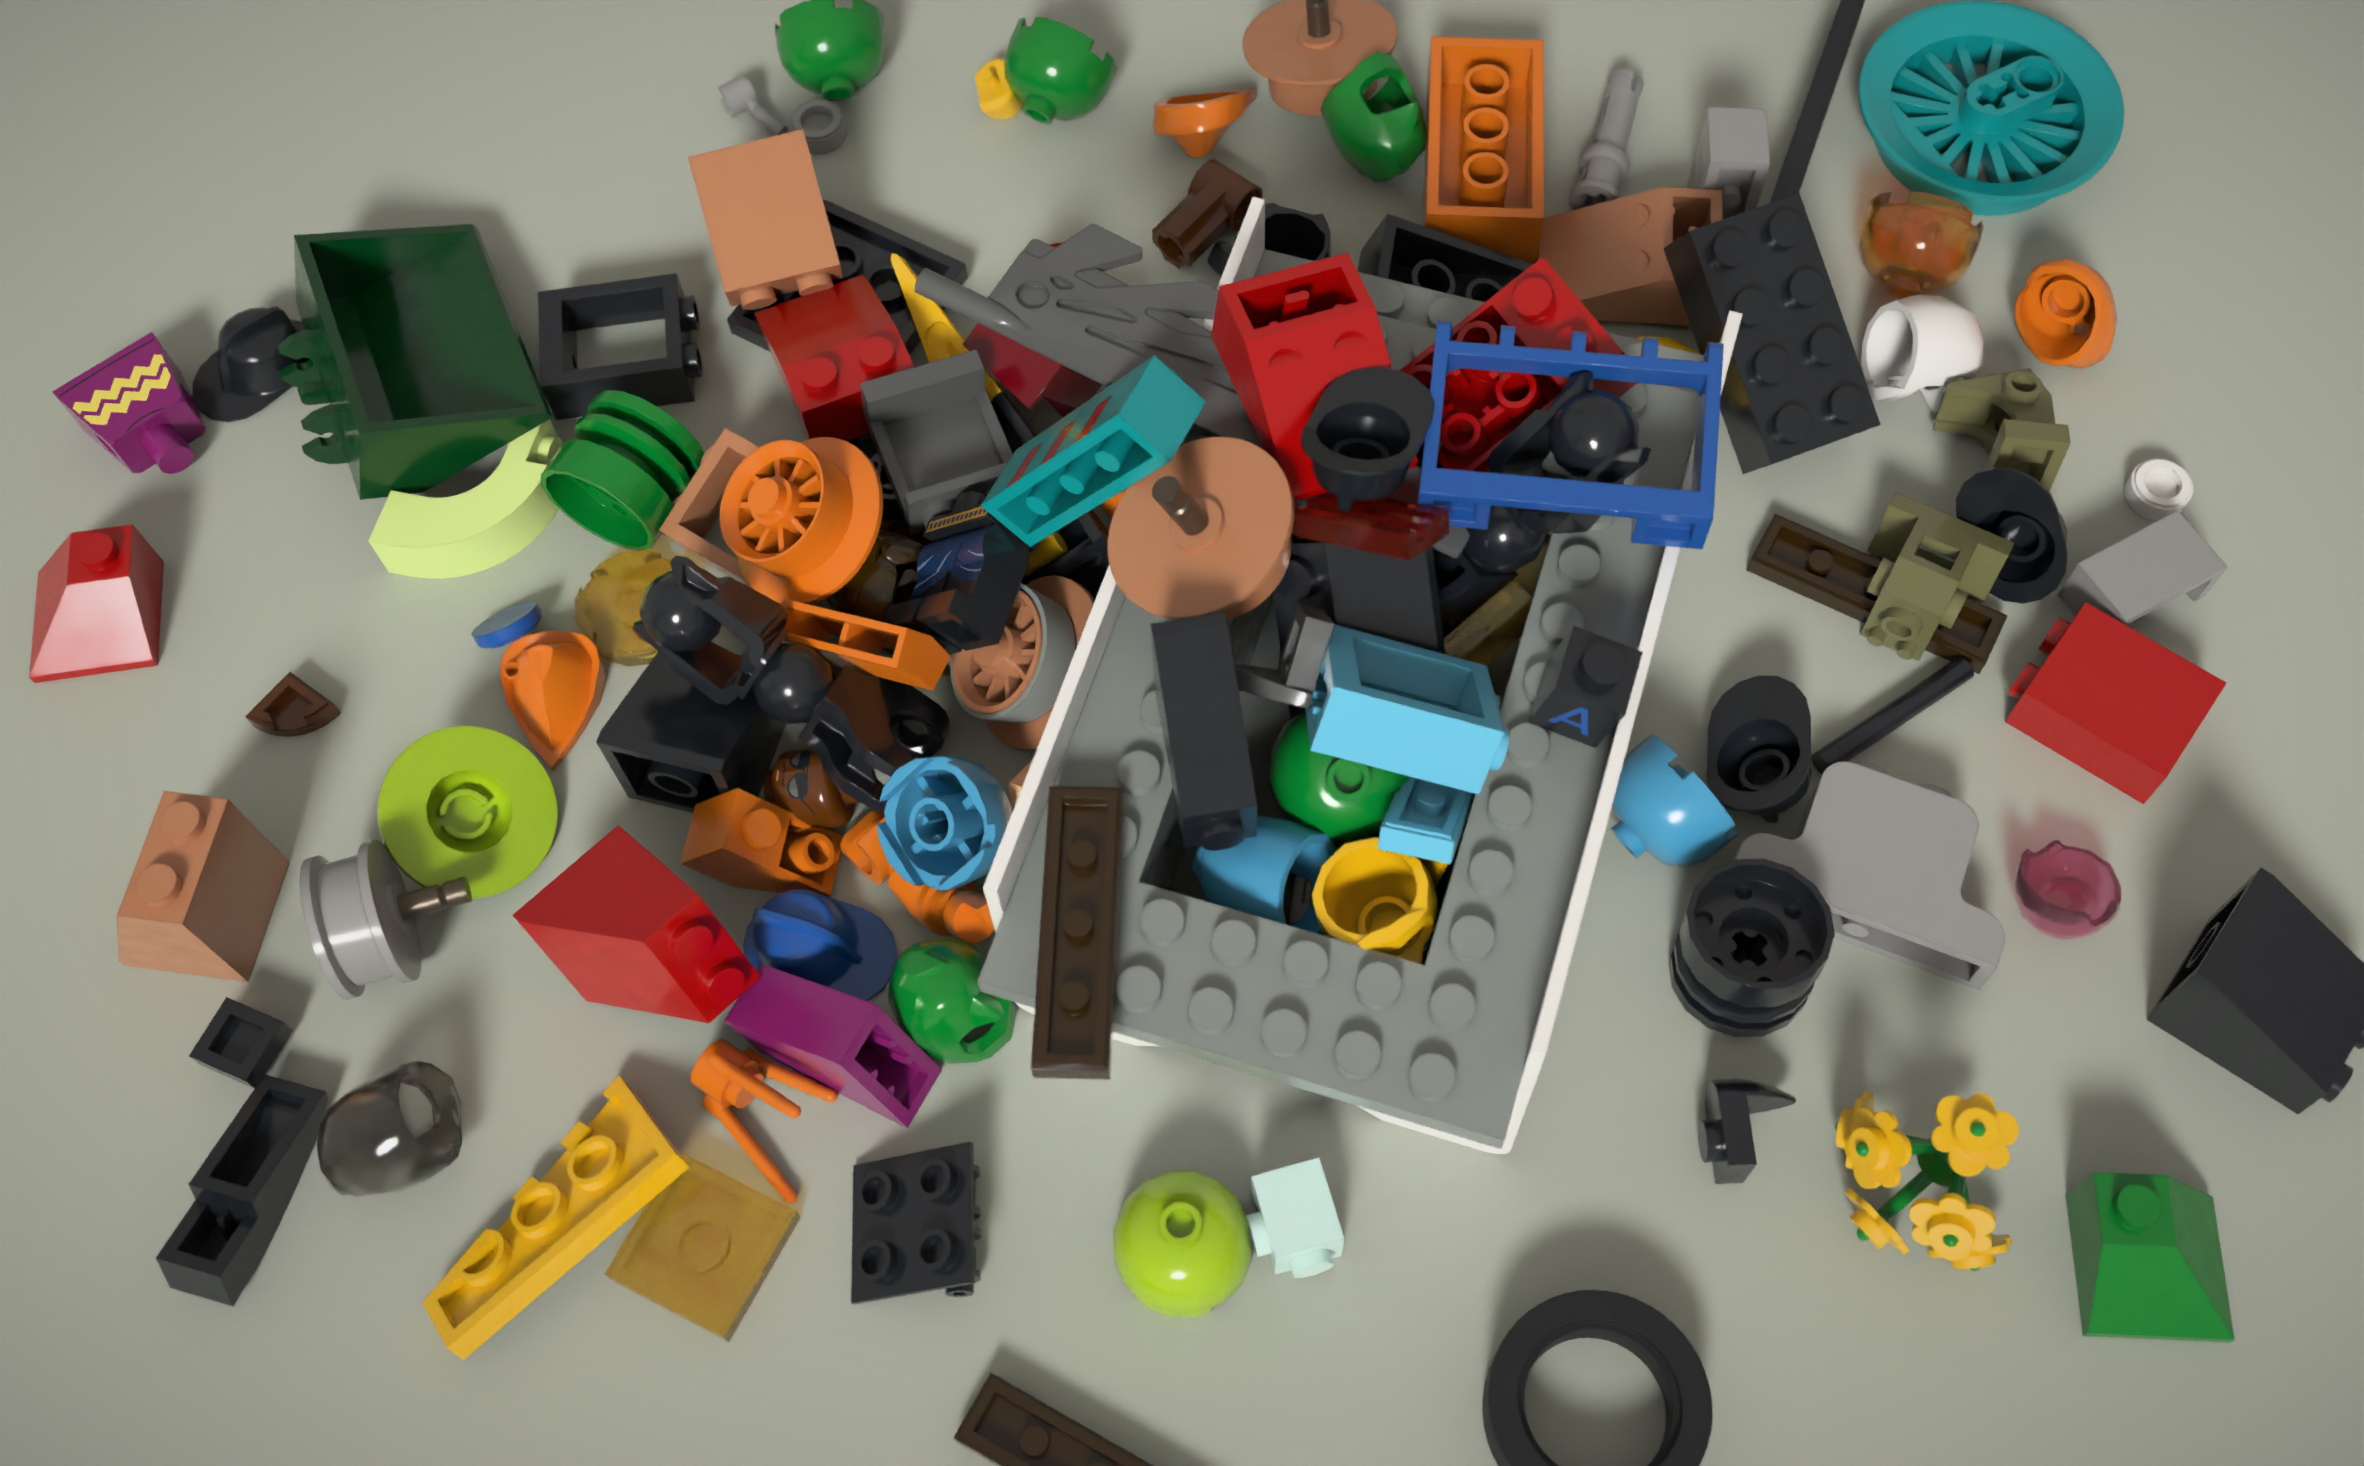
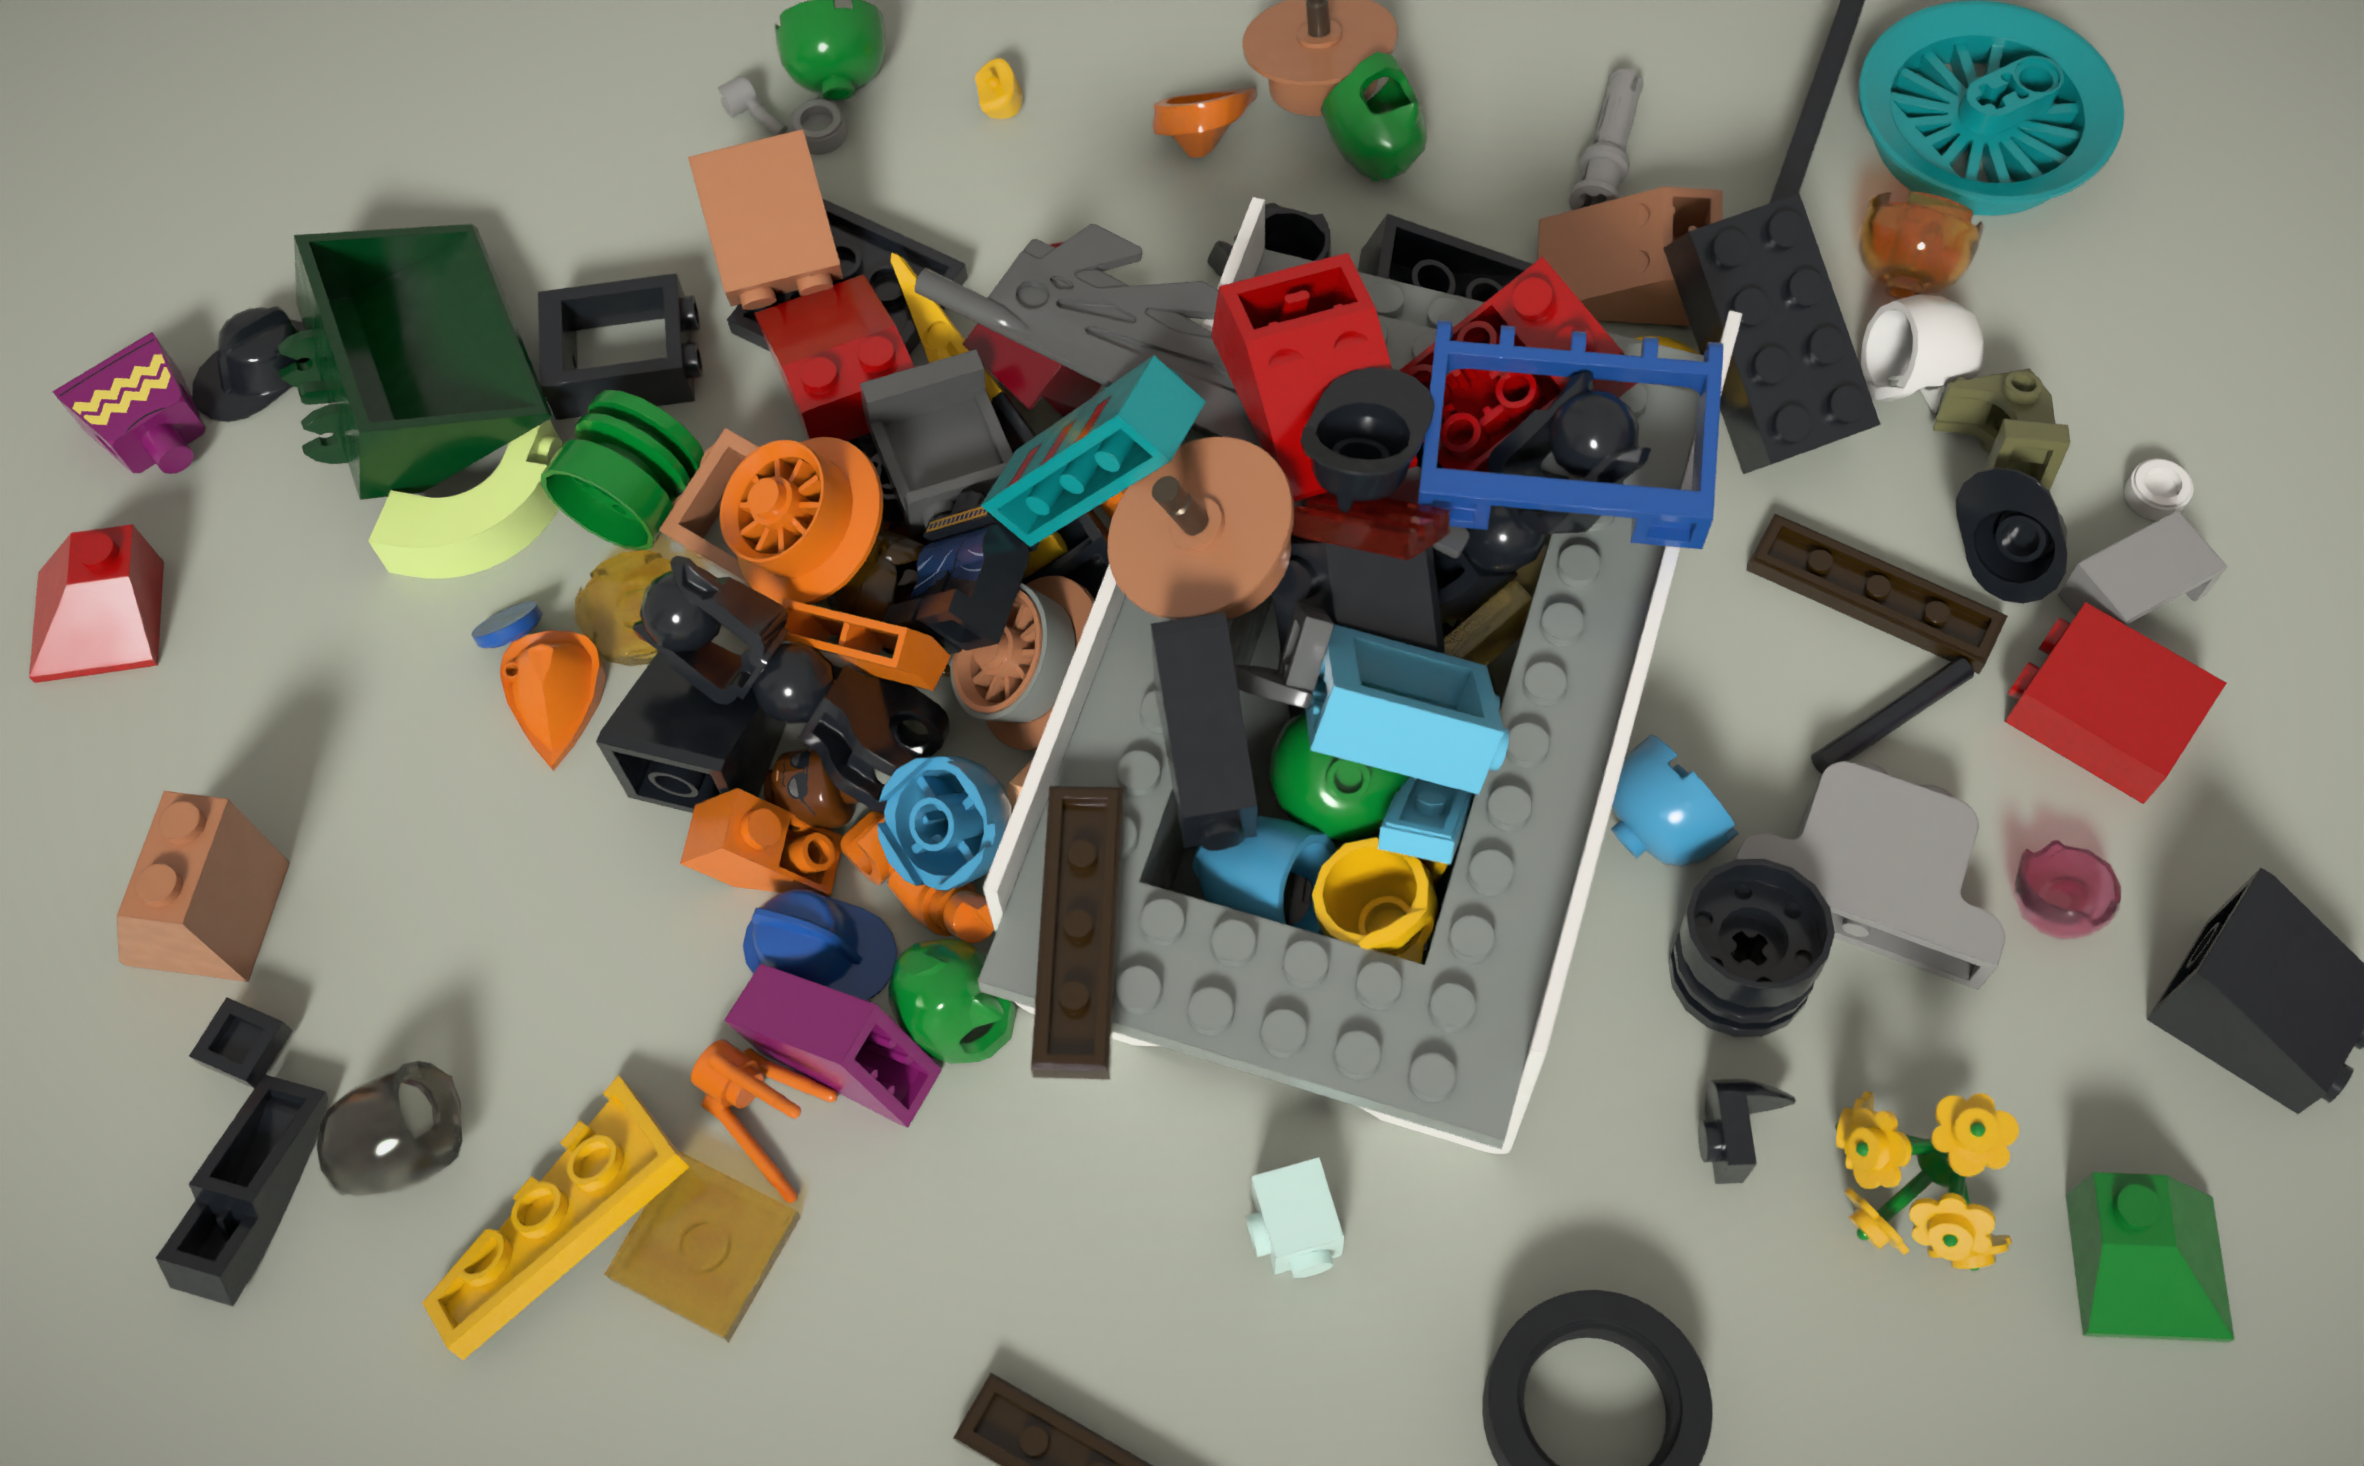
reddish brown tile [245,672,341,737] -> none
light grey wheel [300,839,472,1000] -> none
lime hat [377,726,558,899] -> none
red slope [512,825,761,1023] -> none
black hinge [851,1142,981,1304] -> none
green cylinder [1004,17,1117,124] -> none
lime cylinder [1113,1170,1252,1317] -> none
reddish brown piece [1152,159,1263,268] -> none
orange brick [1423,36,1544,262] -> none
black brick [1528,626,1643,748] -> none
light grey panel [1688,107,1770,219] -> none
black piece [1706,675,1812,823] -> none
olive tile [1860,492,2014,661] -> none
orange hair [2015,259,2117,369] -> none

